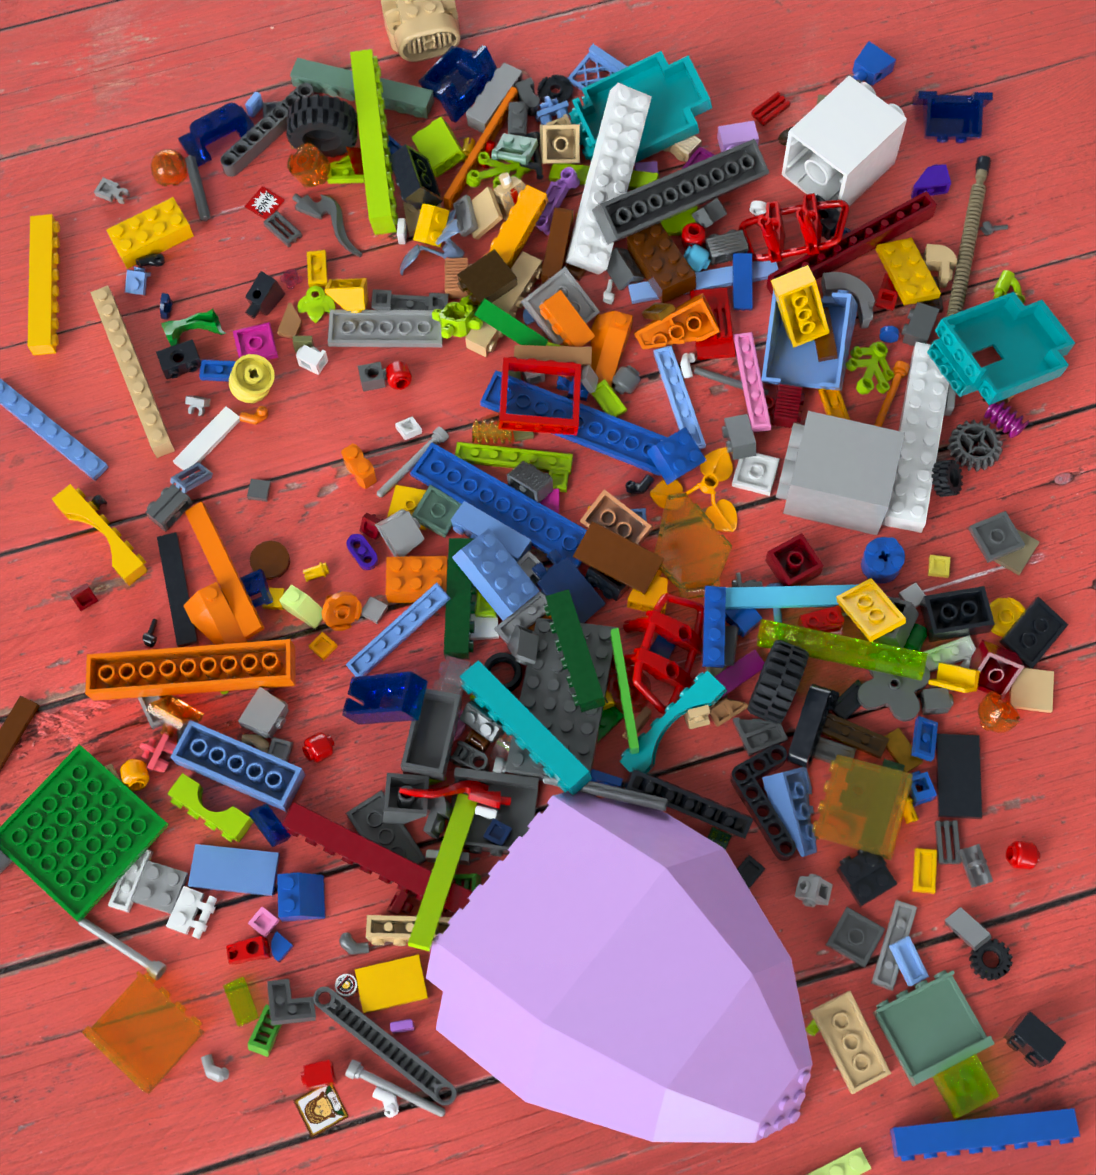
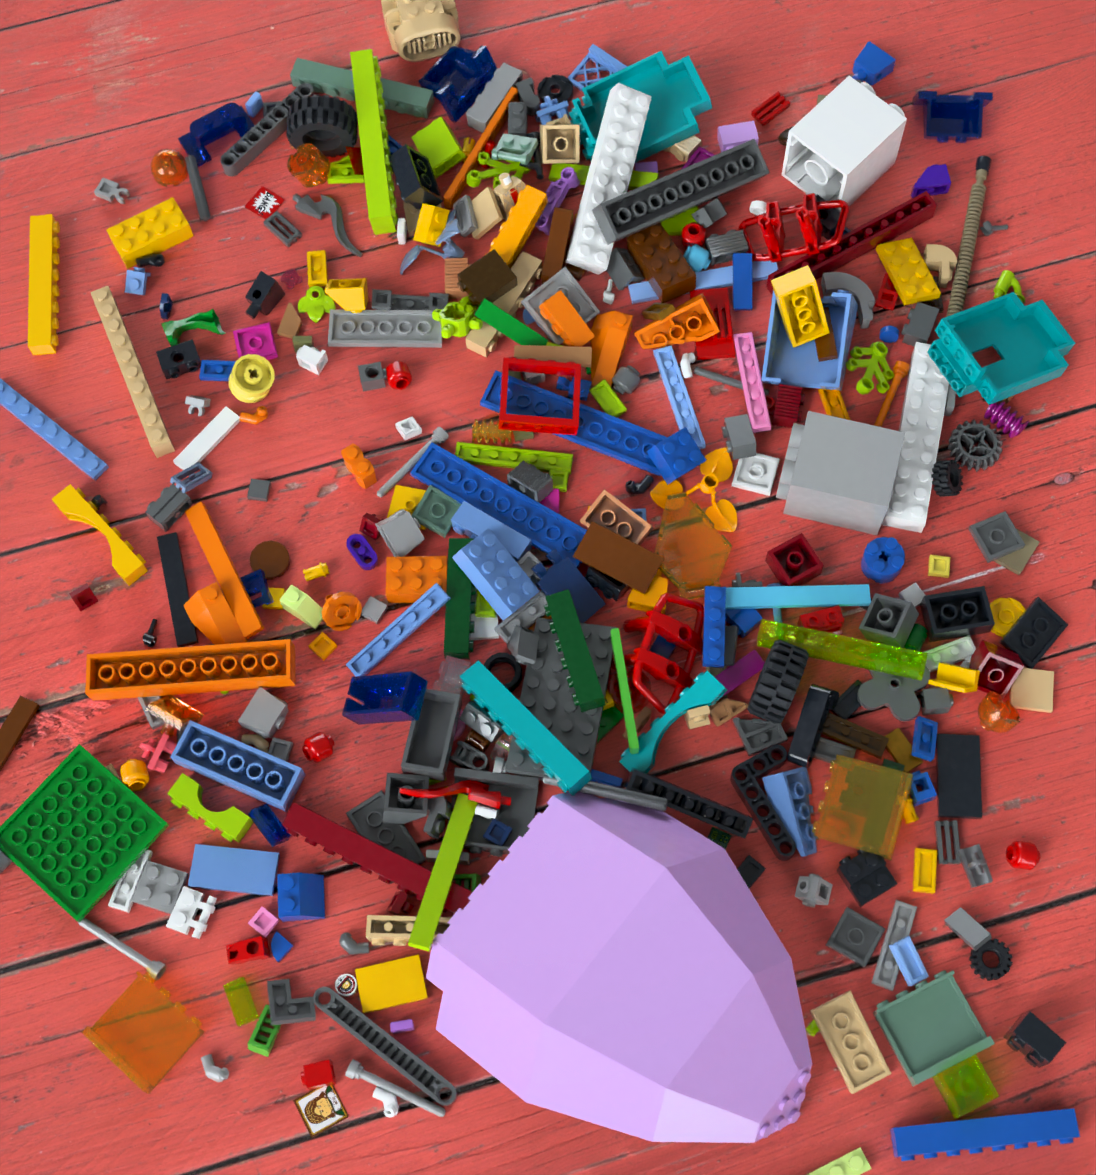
light grey tile [581,365,599,393] -> none
yellow plate [836,578,906,642] -> none

